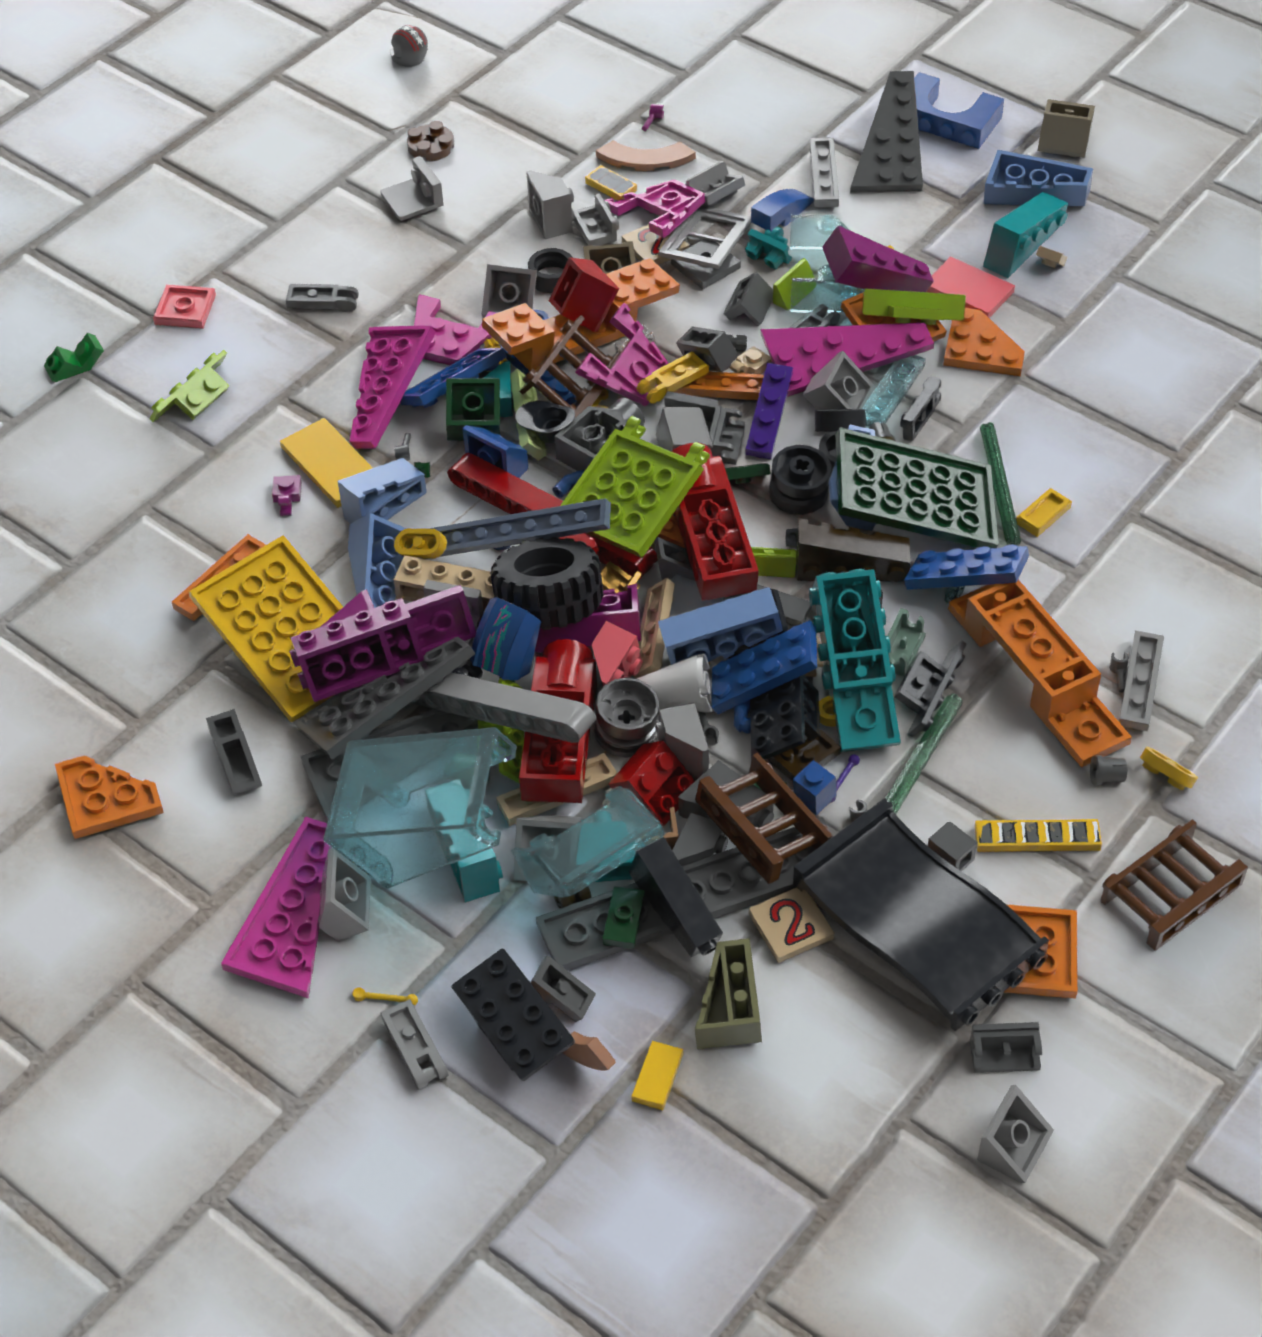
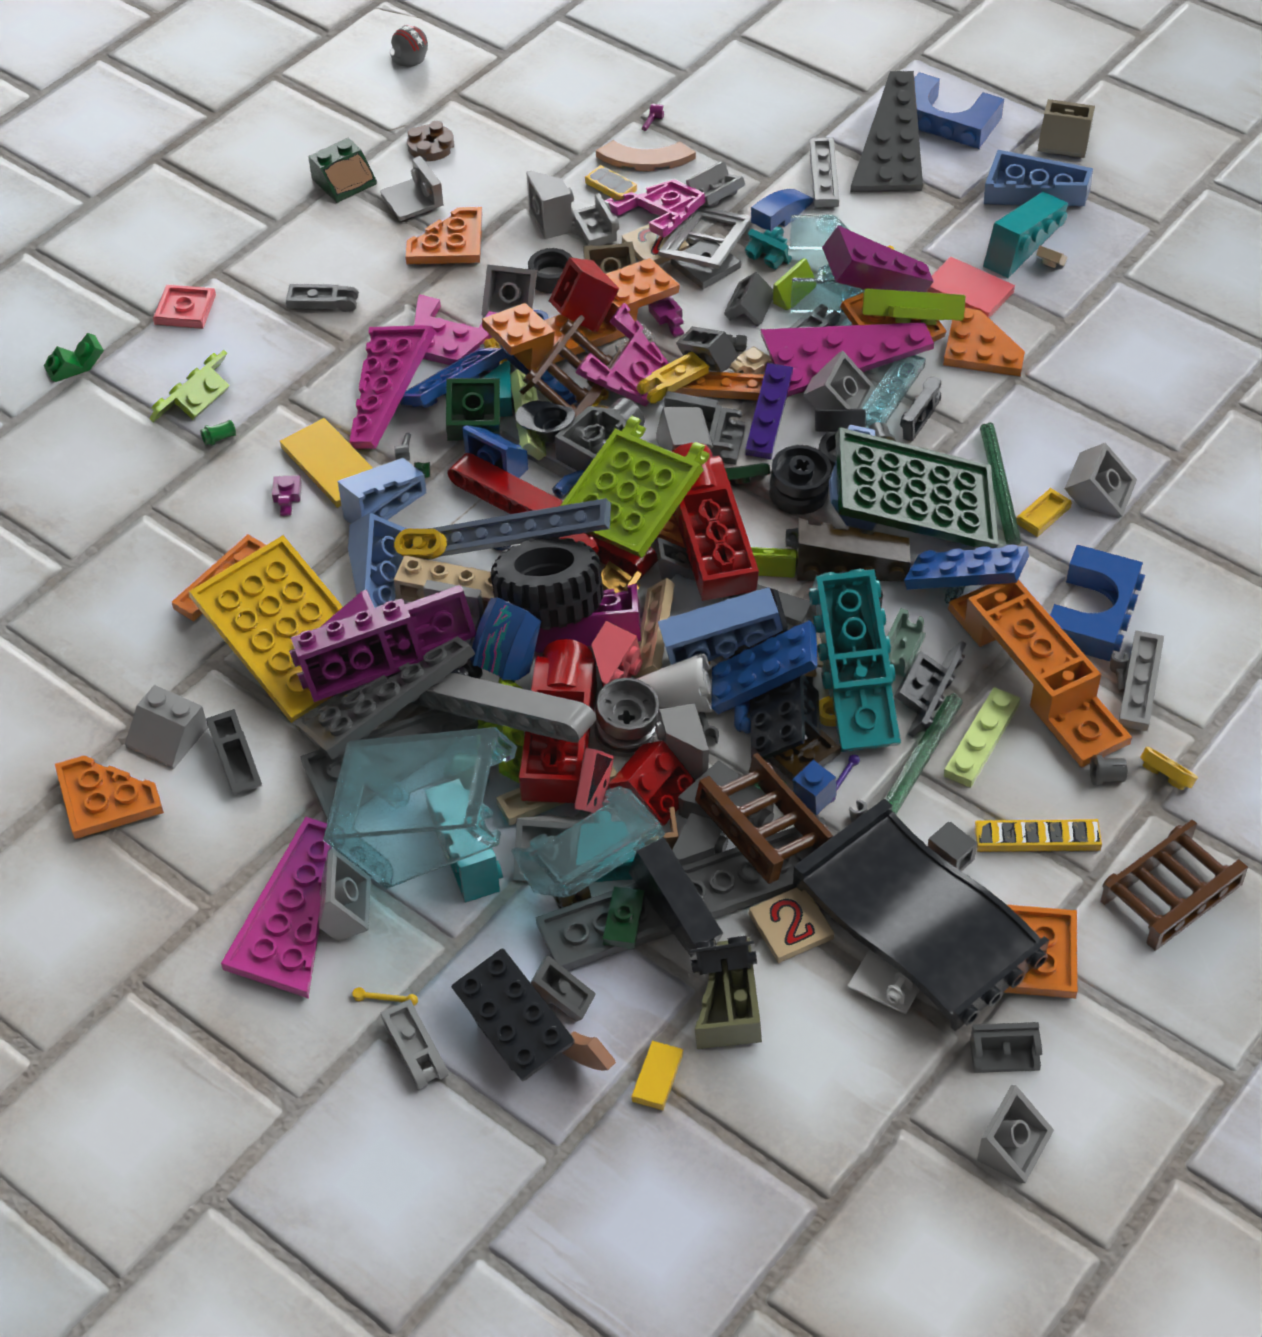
none -> light grey slope [125,685,208,769]
none -> green pin [200,420,236,446]
none -> slope [308,137,377,203]
none -> orange plate [405,207,483,265]
none -> coral tile [574,748,614,814]
none -> magenta plate [648,296,684,337]
none -> black hinge [689,936,757,975]
none -> white hinge [848,949,920,1014]
none -> yellowish green plate [944,687,1021,788]
none -> blue arch [1050,544,1145,662]
none -> light grey slope [1064,443,1137,518]

